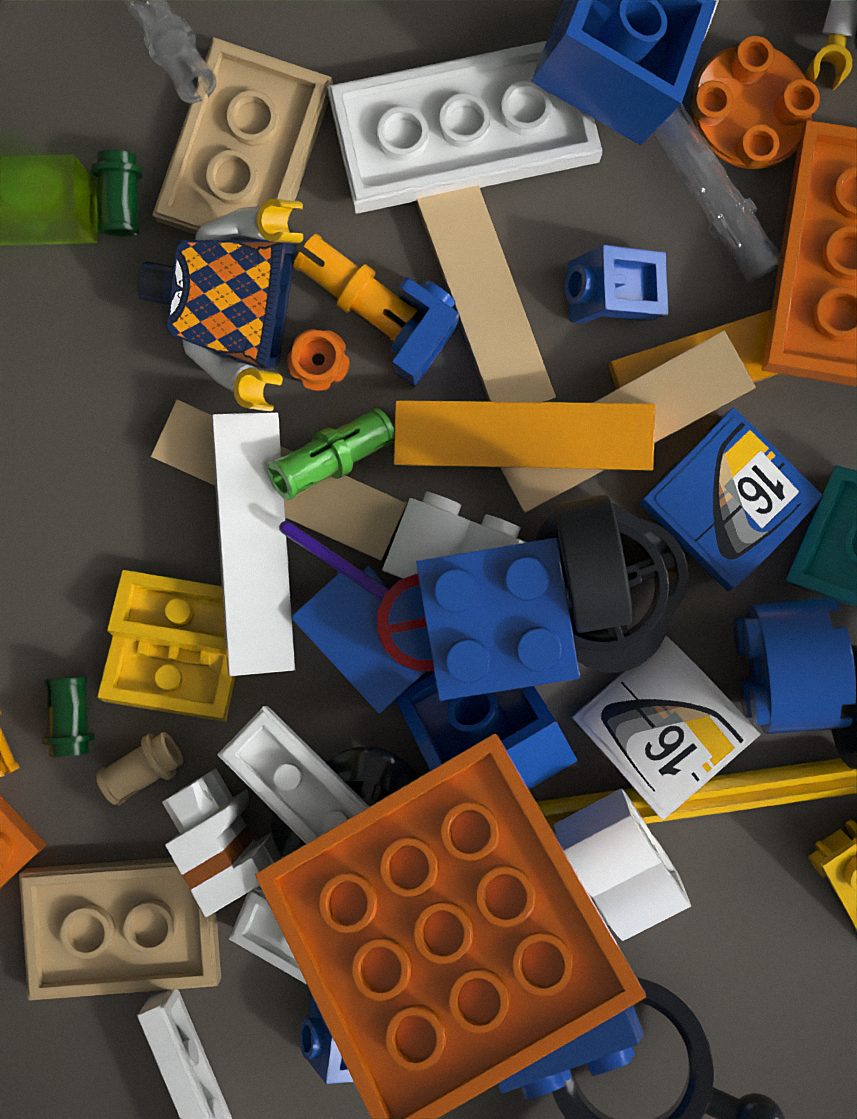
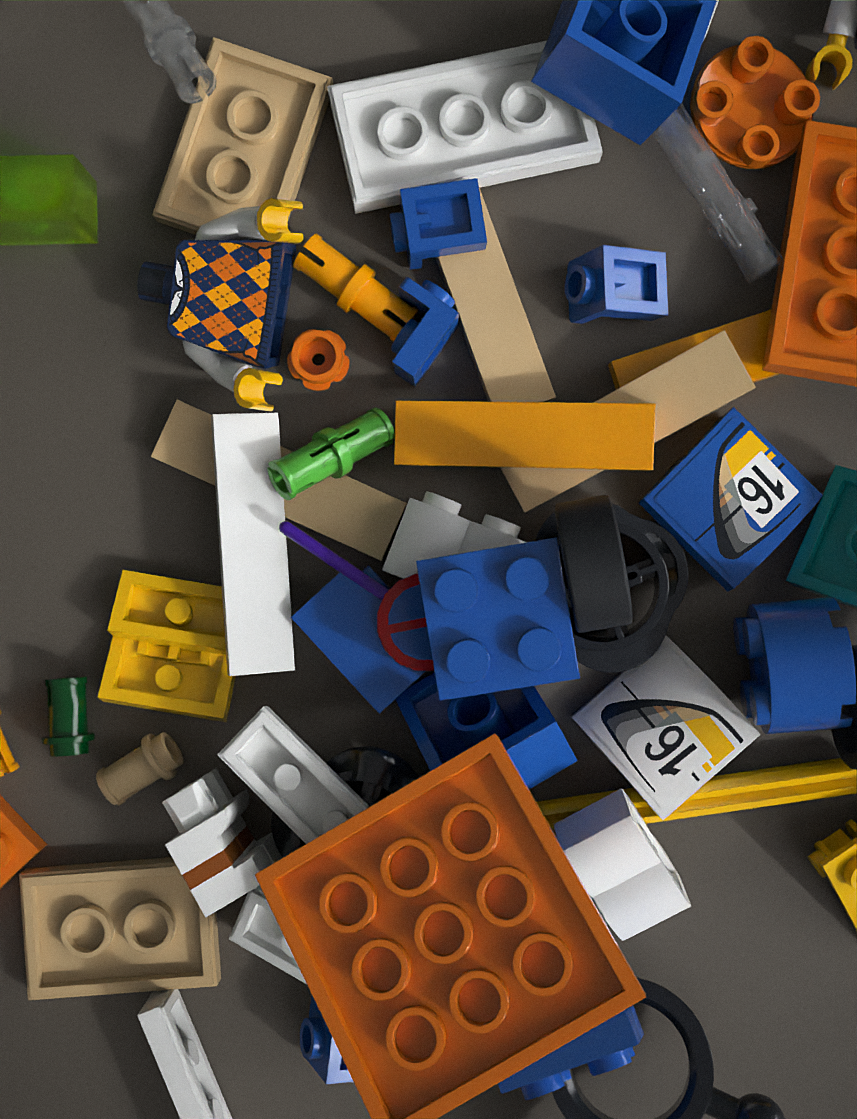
dark green pin [91,150,143,237] -> none
none -> blue bracket [389,178,487,270]

